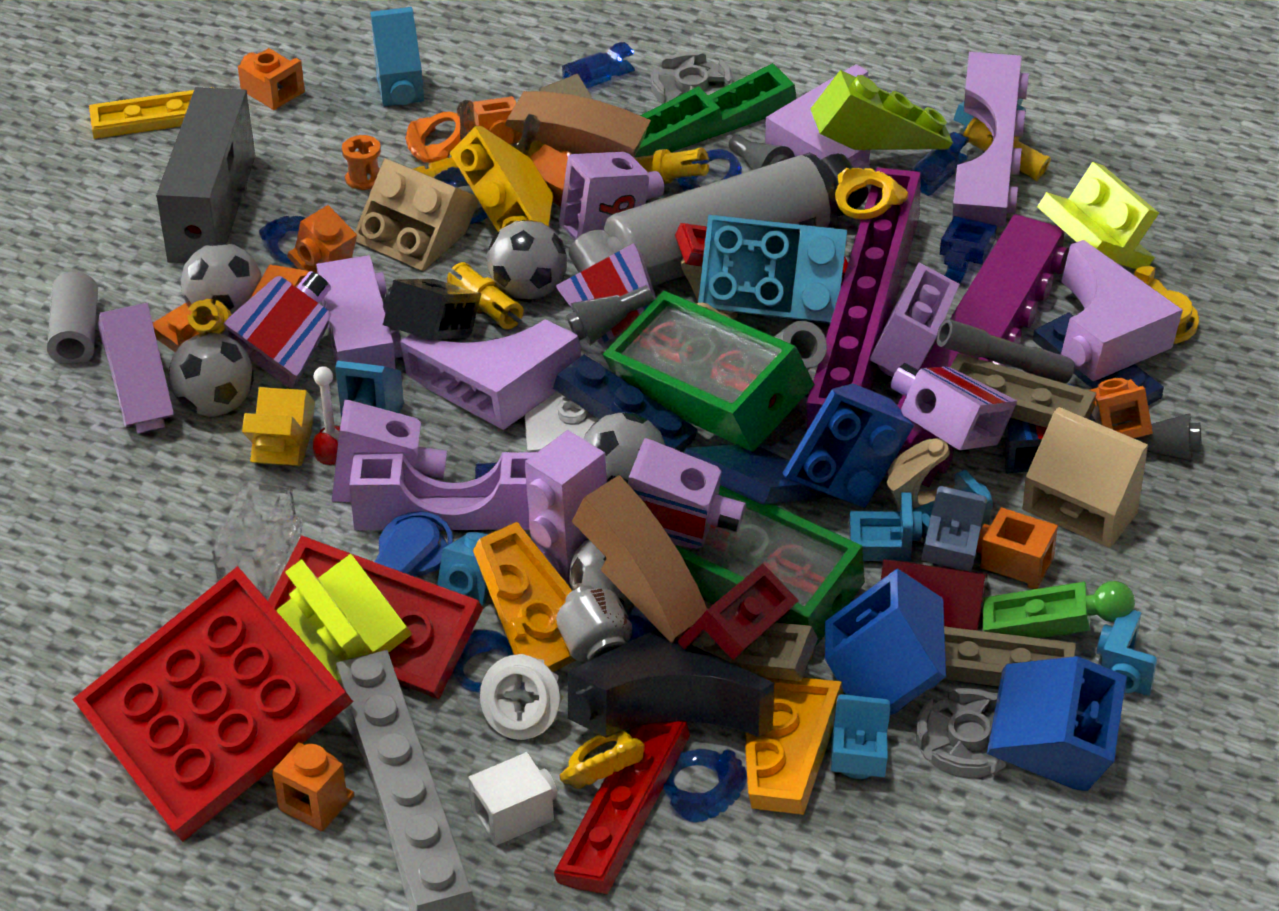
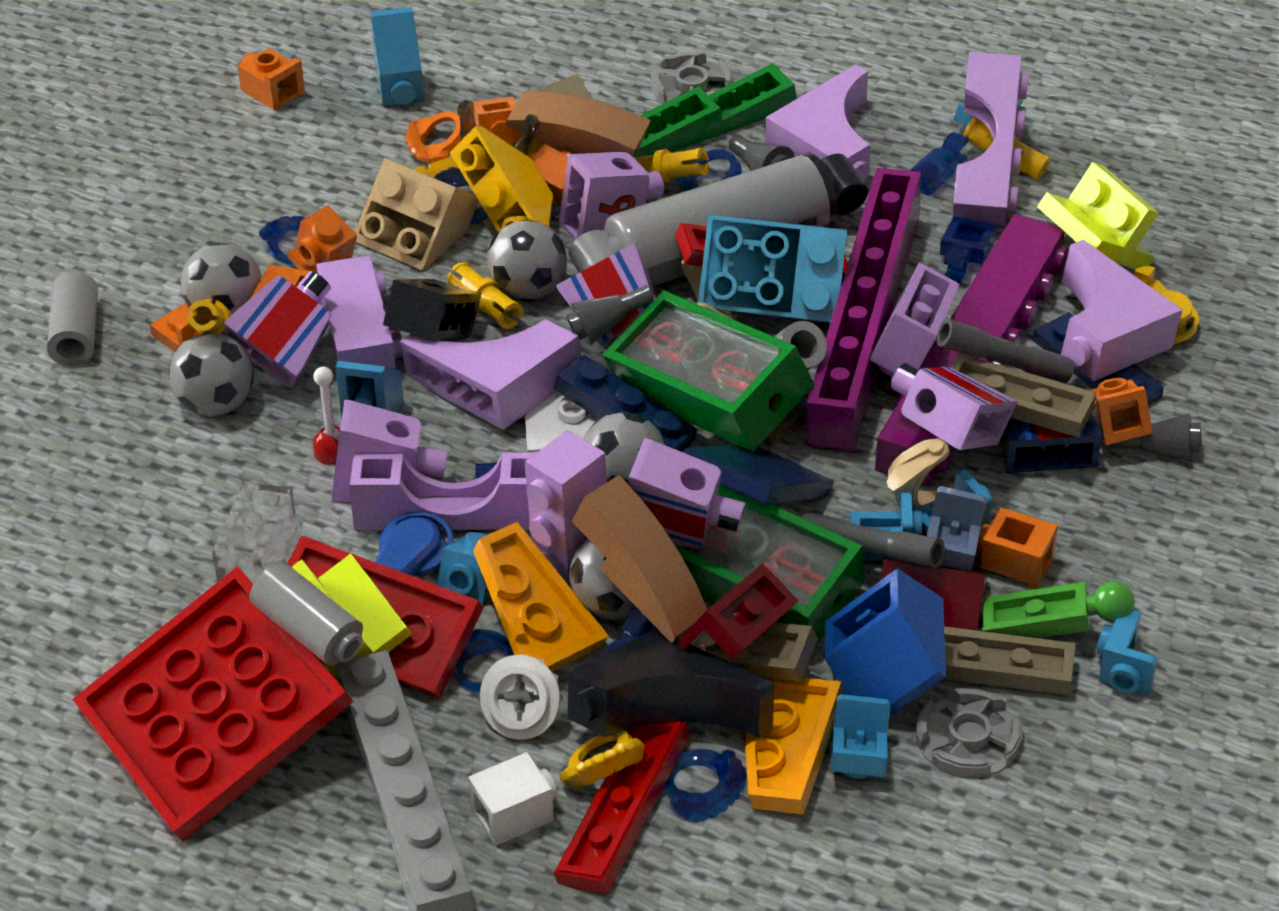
yellow tile [89,87,212,139] -> none
lavender arch [98,303,174,434] -> none
dark grey brick [156,87,256,263] -> none
yellow brick [242,387,315,466] -> none
orange brick [272,742,355,832] -> none
orange bush [341,135,381,190] -> none
light grey head [556,586,633,663] -> none
clear blue bar [562,42,635,88] -> none
blue slope [783,383,915,508] -> none
lime slope [810,70,953,150] -> none
yellow piece [835,168,908,219] -> none
blue slope [987,656,1127,791] -> none
tan slope [1022,407,1148,548] -> none
none -> light grey brick [249,561,363,665]
none -> dark grey piece [802,513,945,569]

